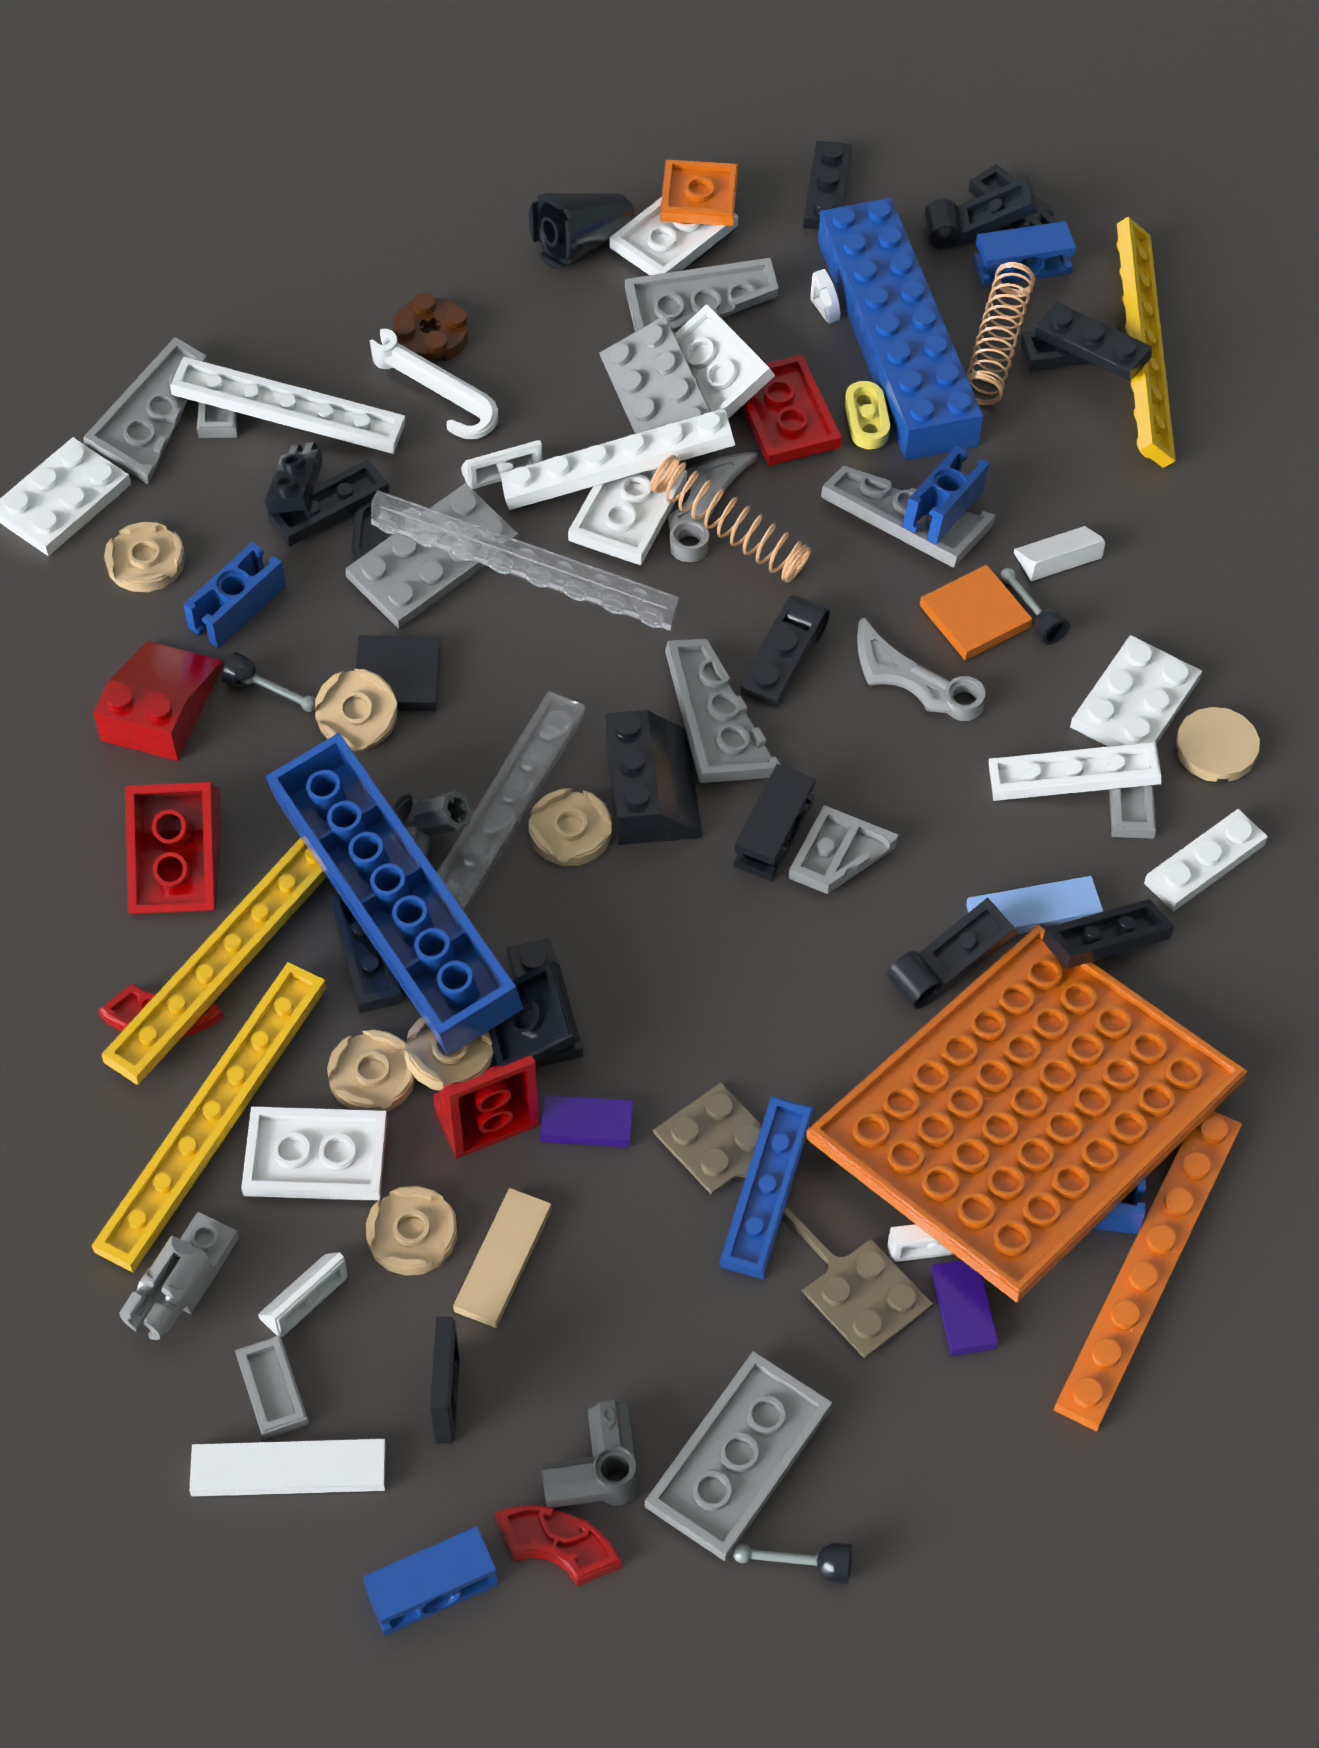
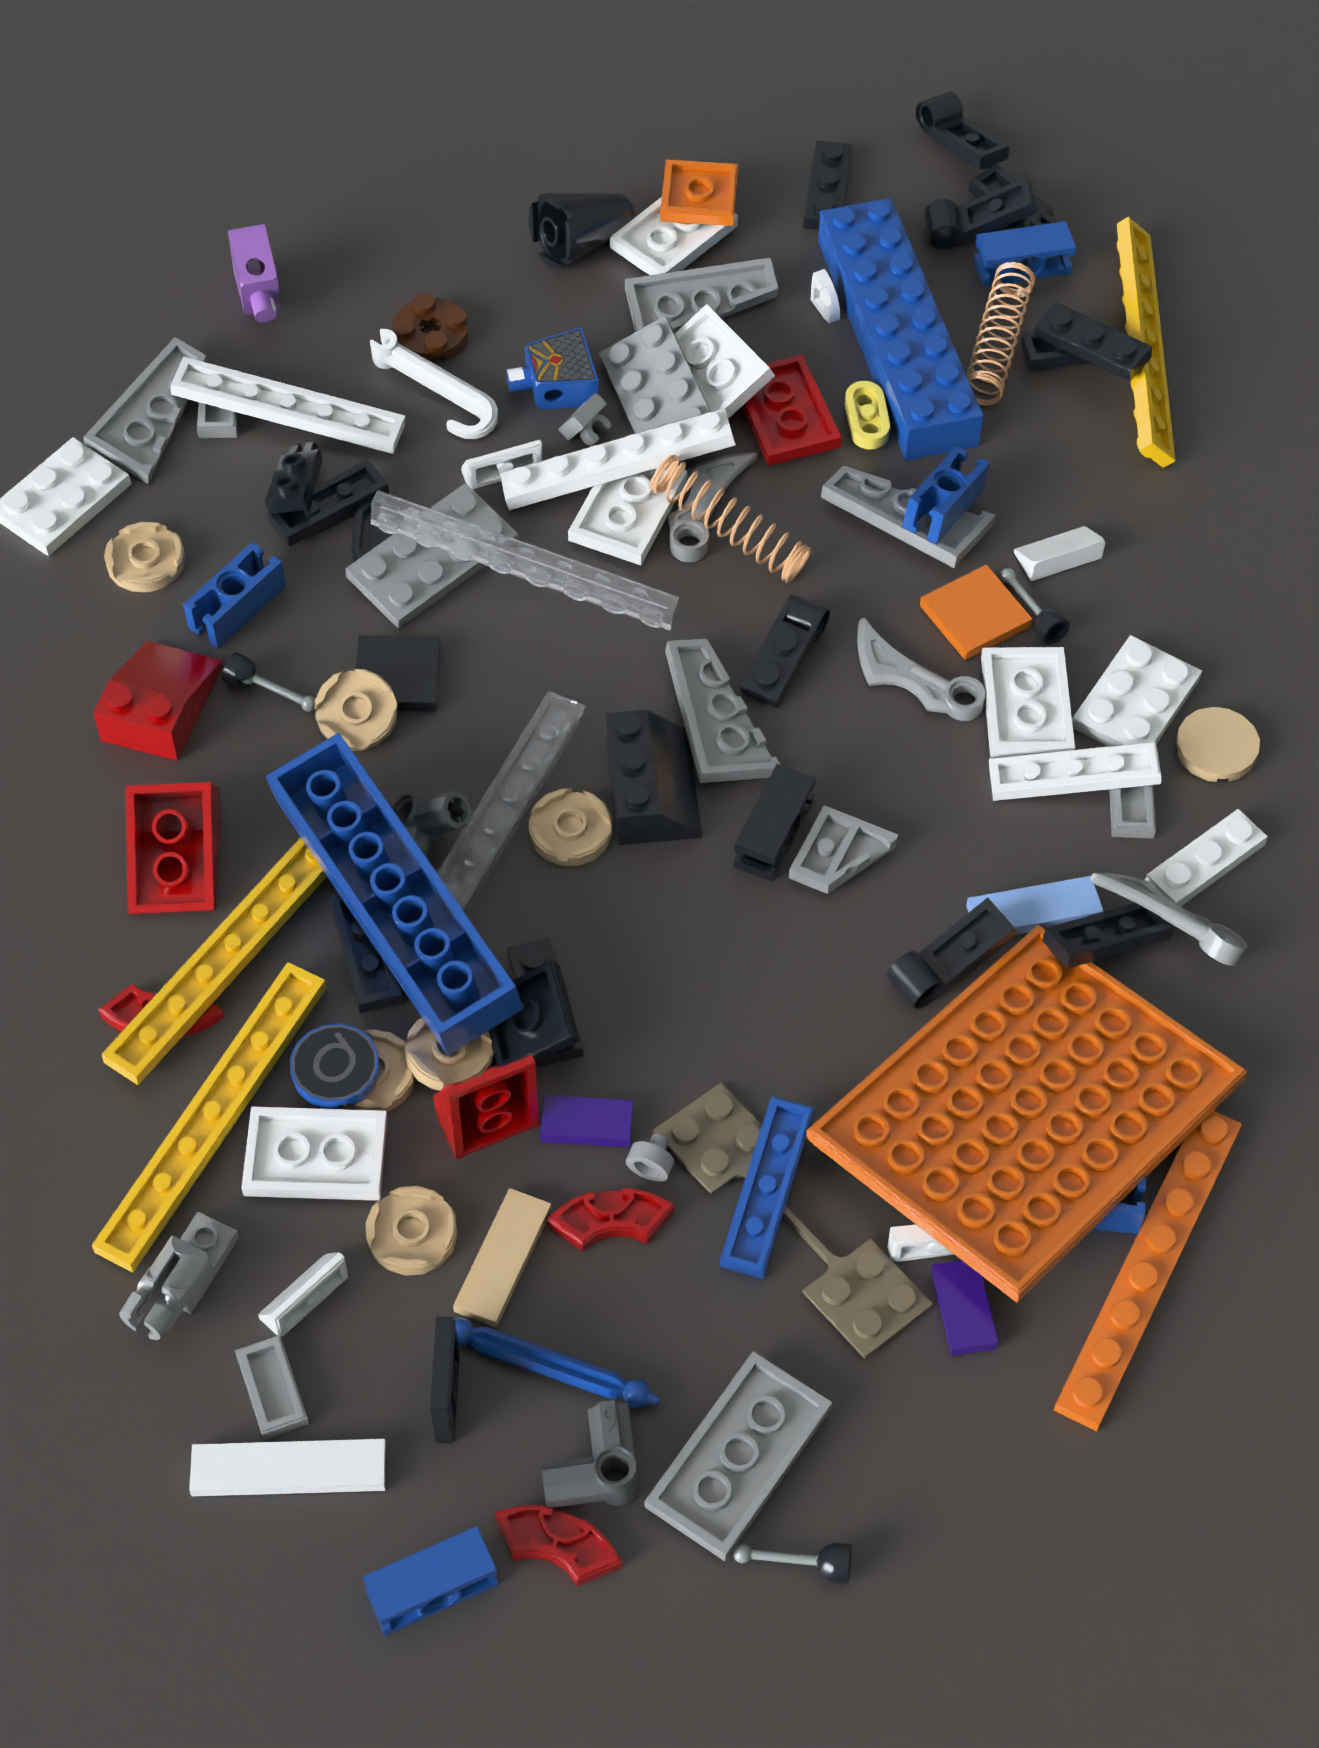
none -> medium lavender torso [228,224,281,323]
none -> black tile [290,1024,380,1109]
none -> blue wheel [454,1318,660,1408]
none -> torso [506,327,598,409]
none -> red tile [547,1188,675,1252]
none -> light grey tile [558,393,611,446]
none -> light grey tile [626,1134,674,1182]
none -> black plate [915,92,1009,170]
none -> white plate [981,647,1075,758]
none -> light grey piece [1090,872,1248,966]

